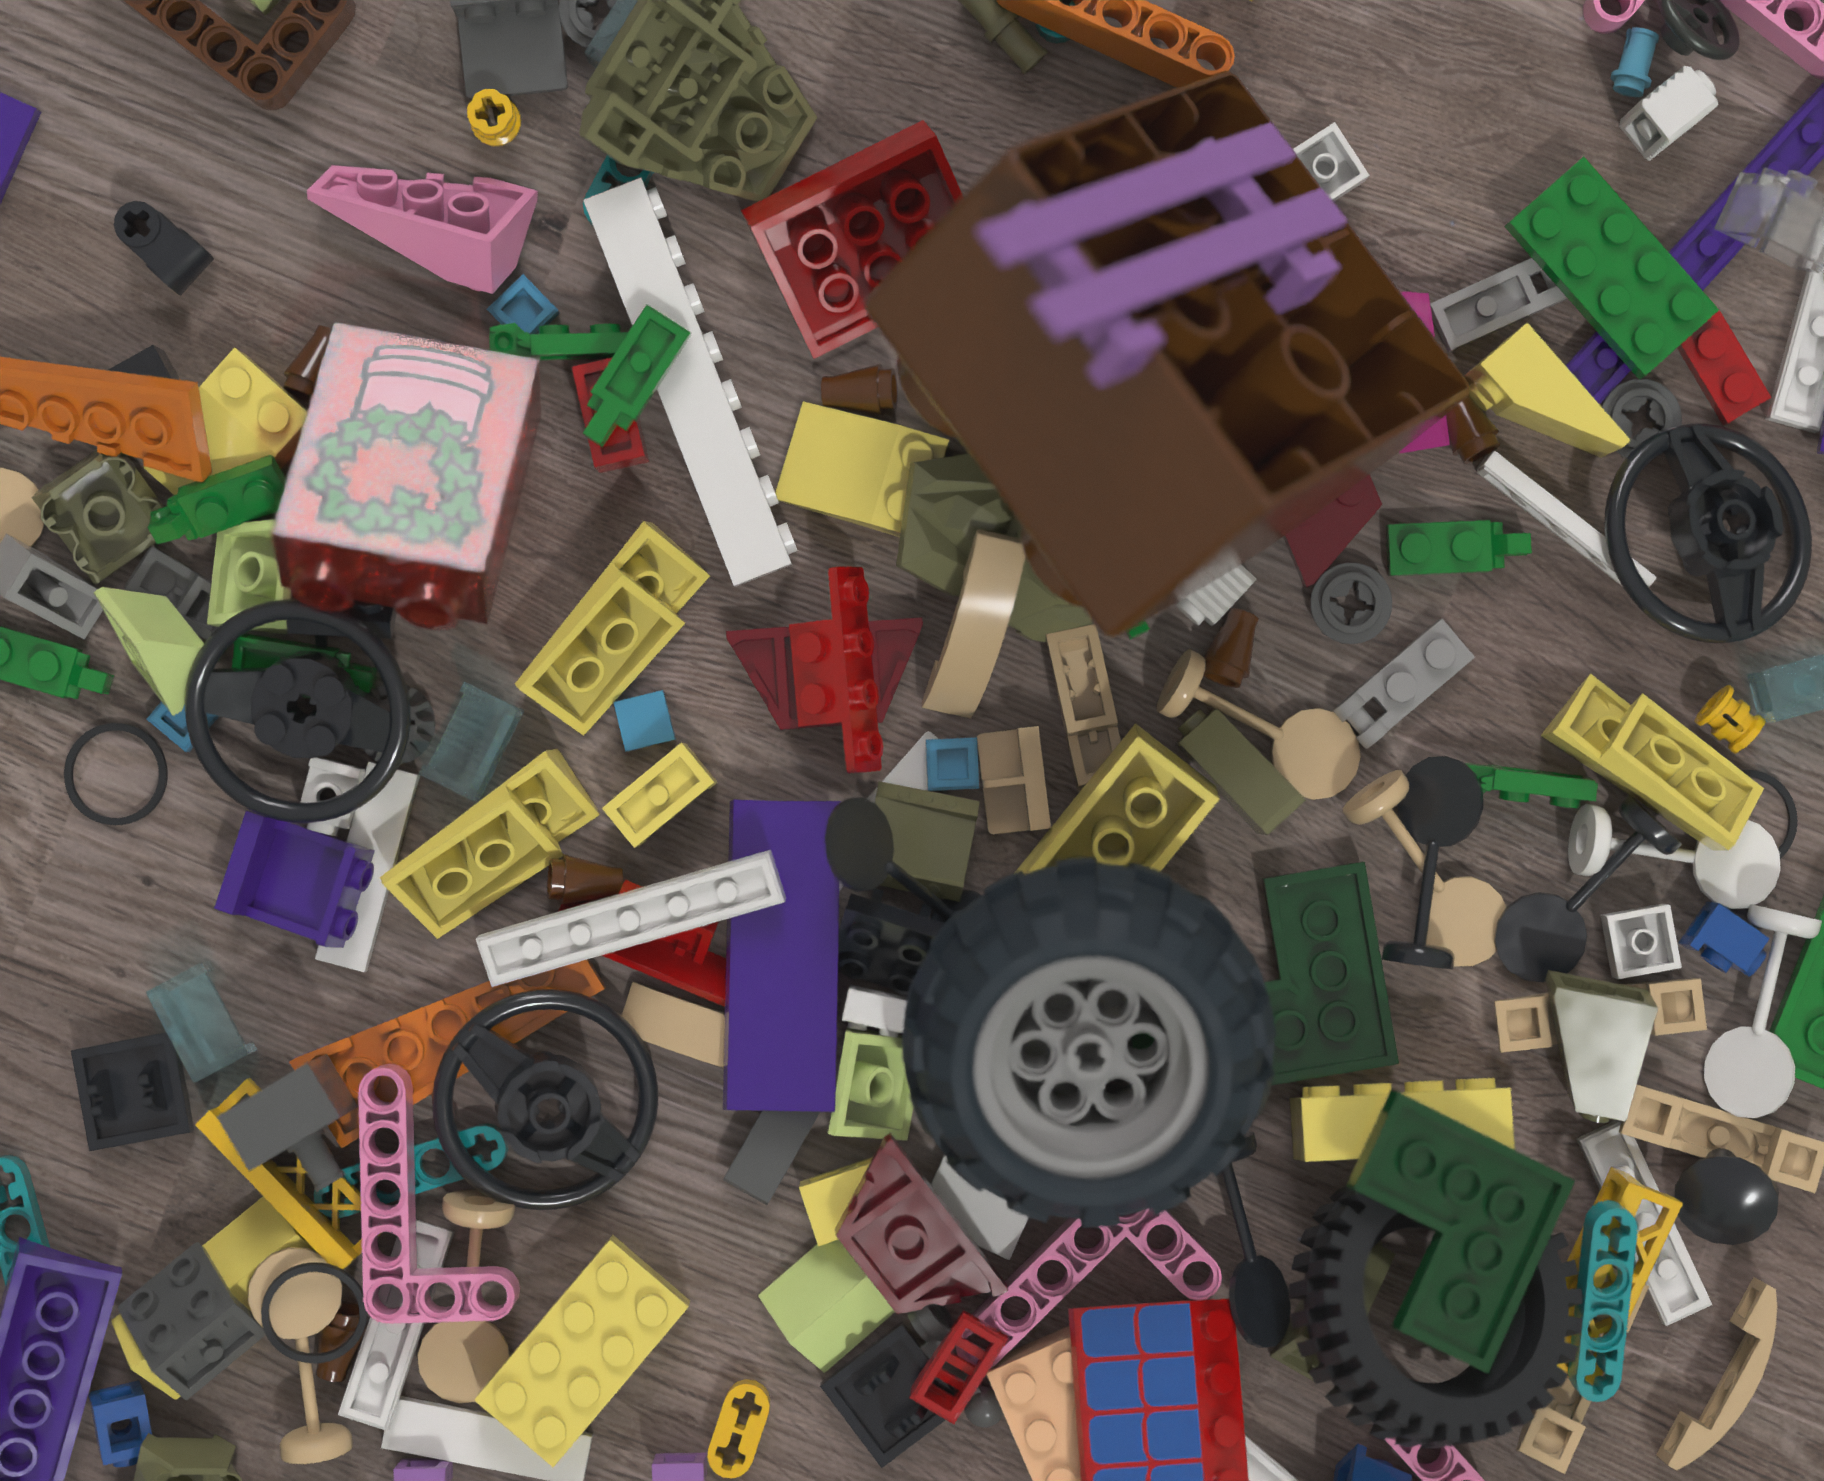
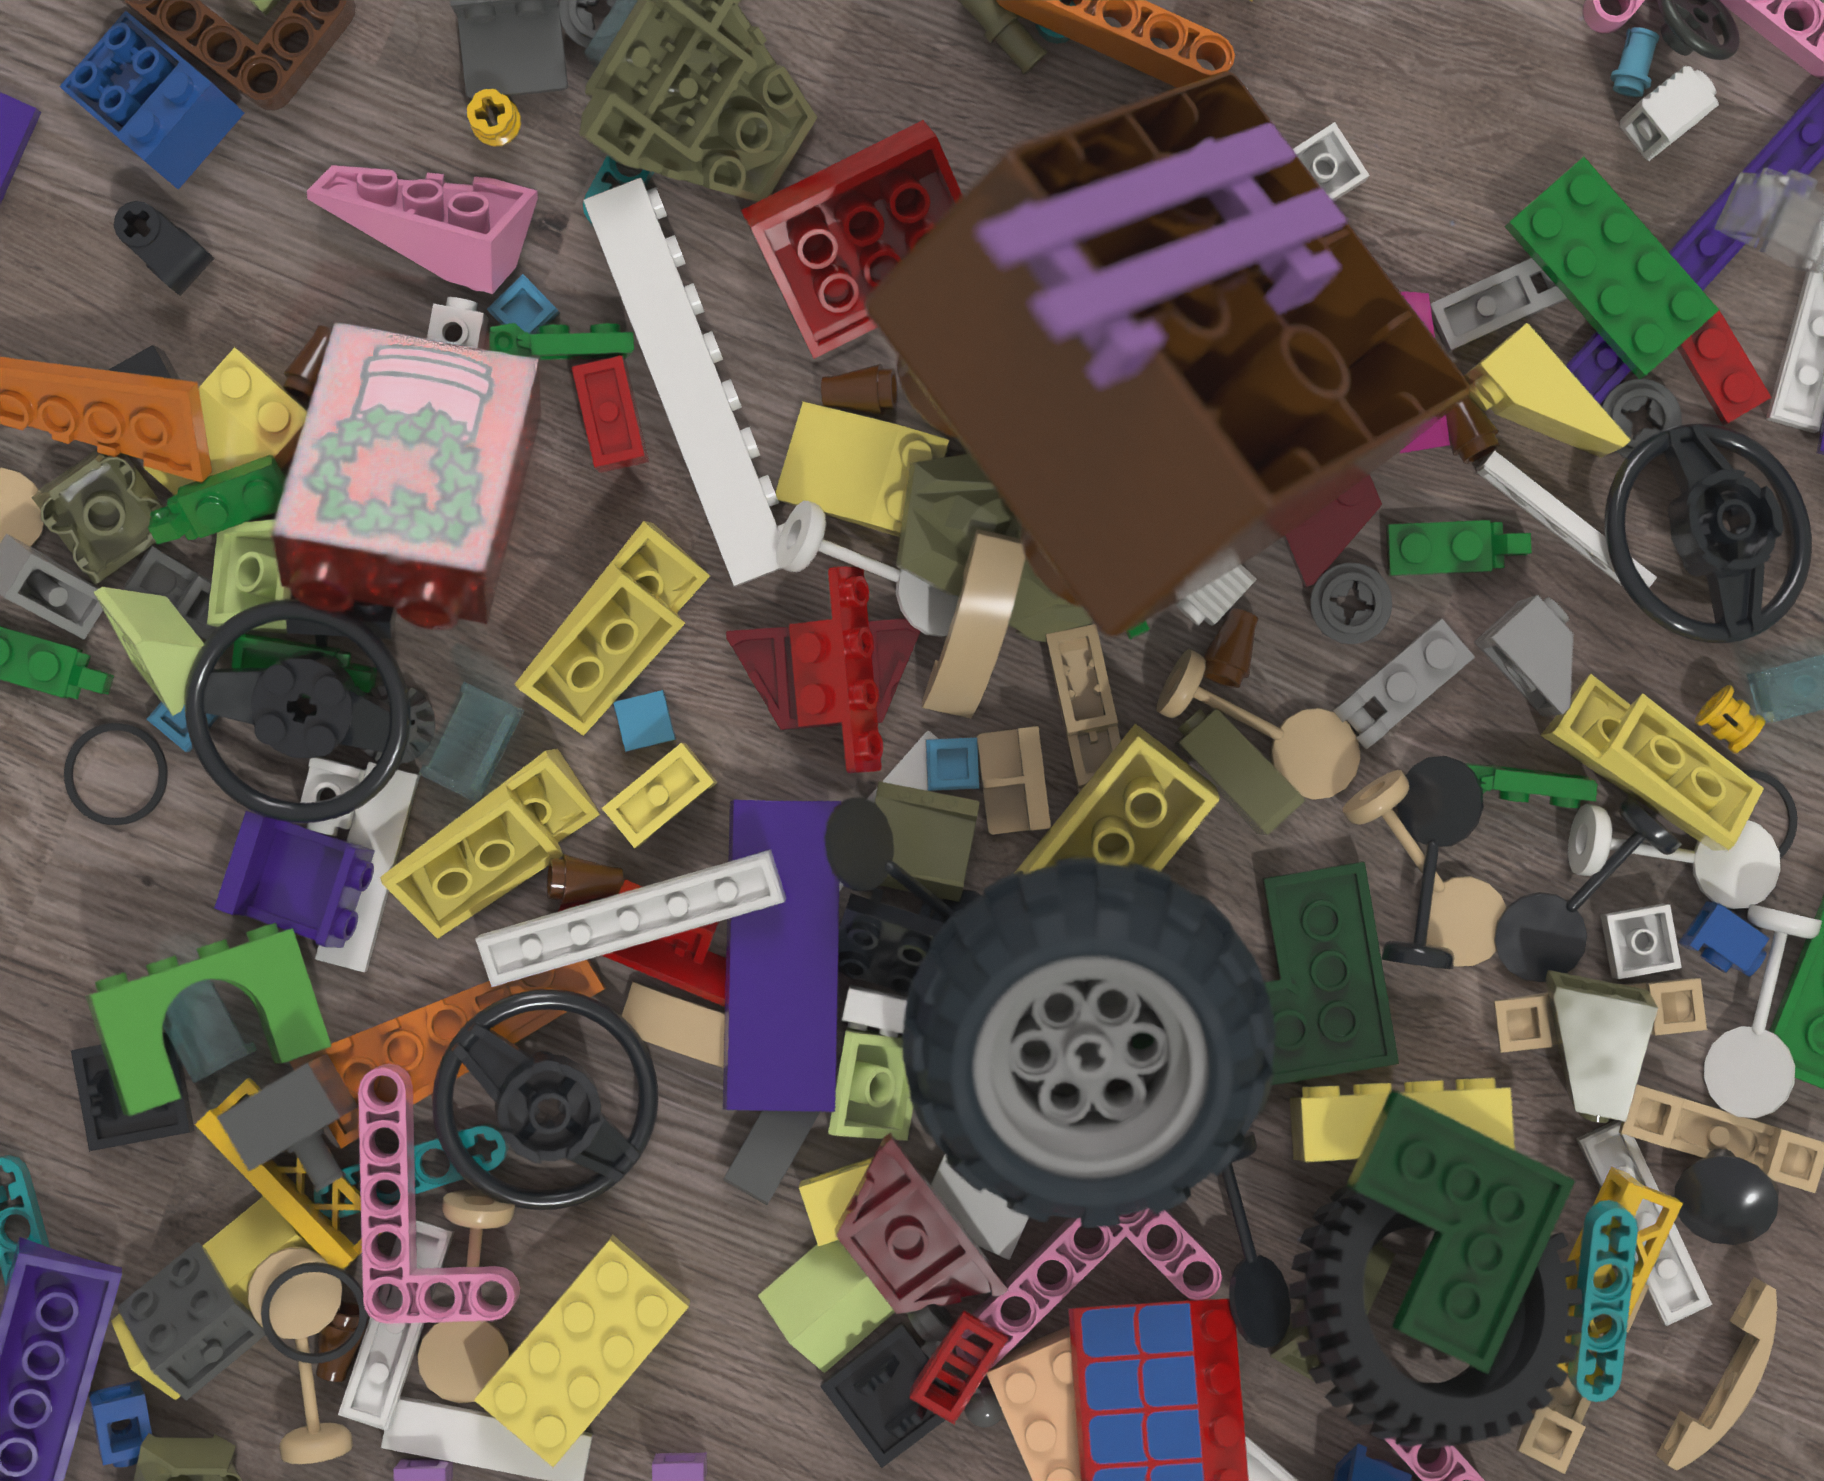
green hinge [583,305,692,447] -> none
yellow beam [707,1379,771,1479] -> none
none -> blue slope [59,10,245,190]
none -> bright green arch [85,923,331,1116]
none -> white brick [425,297,489,362]
none -> white piece [776,501,959,637]
none -> light grey slope [1474,595,1573,717]

